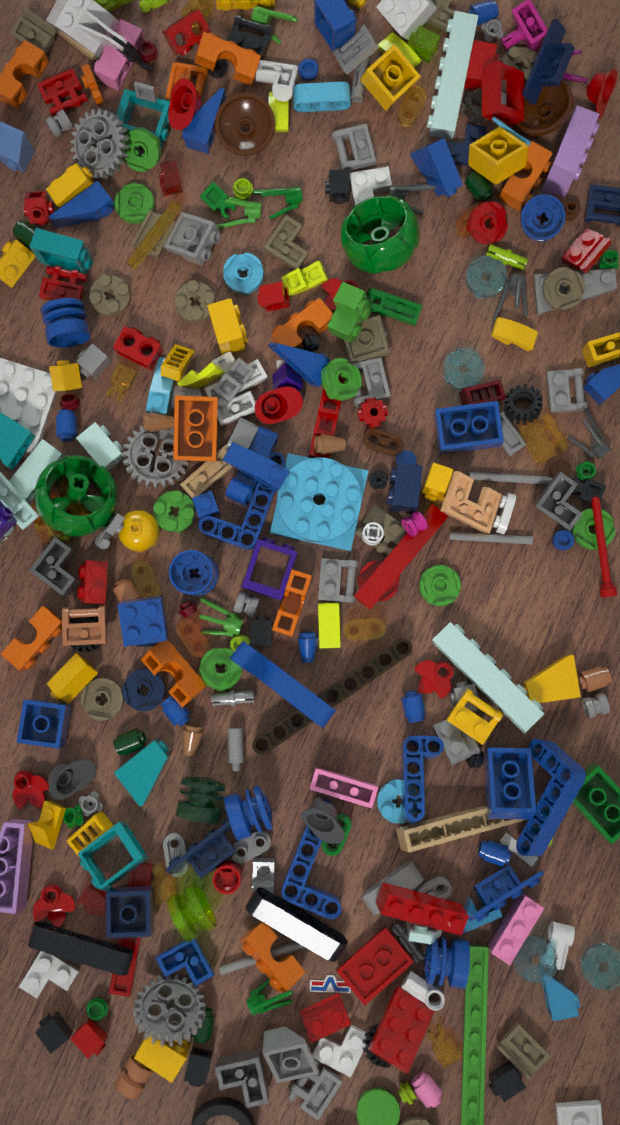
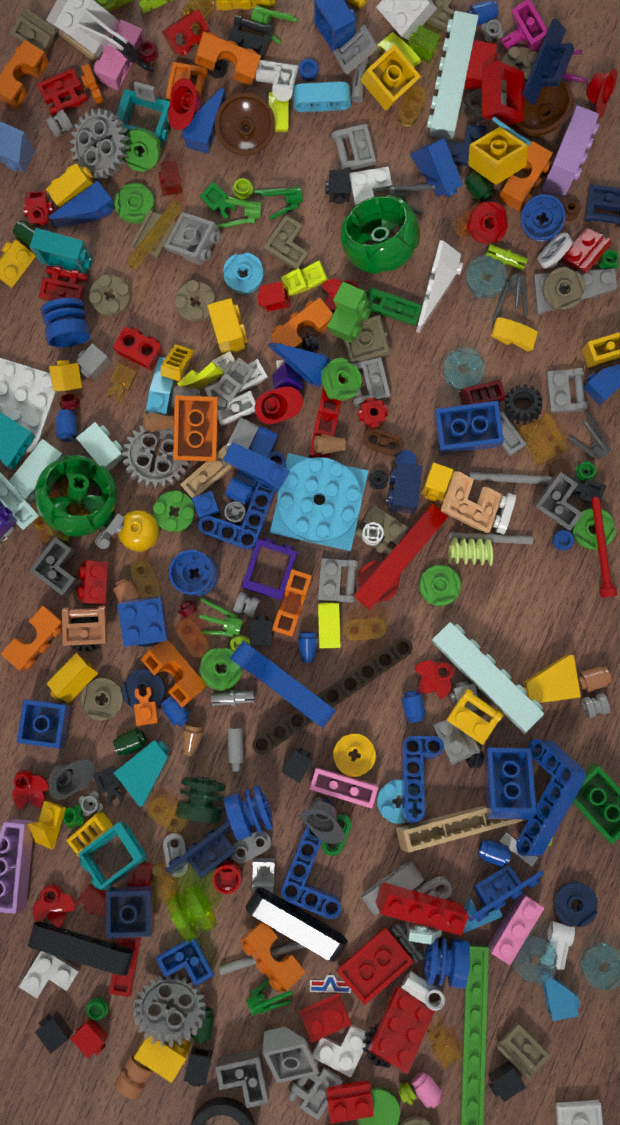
dark pink wheel [401,511,428,537] -> none
none -> black plate [93,765,124,806]
none -> orange plate [134,687,159,726]
none -> clear yellow plate [147,798,187,833]
none -> light grey wheel [224,501,246,525]
none -> black brick [281,747,313,783]
none -> red plate [325,1080,374,1124]
none -> yellow plate [333,733,376,777]
none -> white wedge [416,240,463,333]
none -> yellowish green piece [448,537,493,566]
none -> white plate [538,232,573,268]
none -> dark blue plate [552,881,598,927]

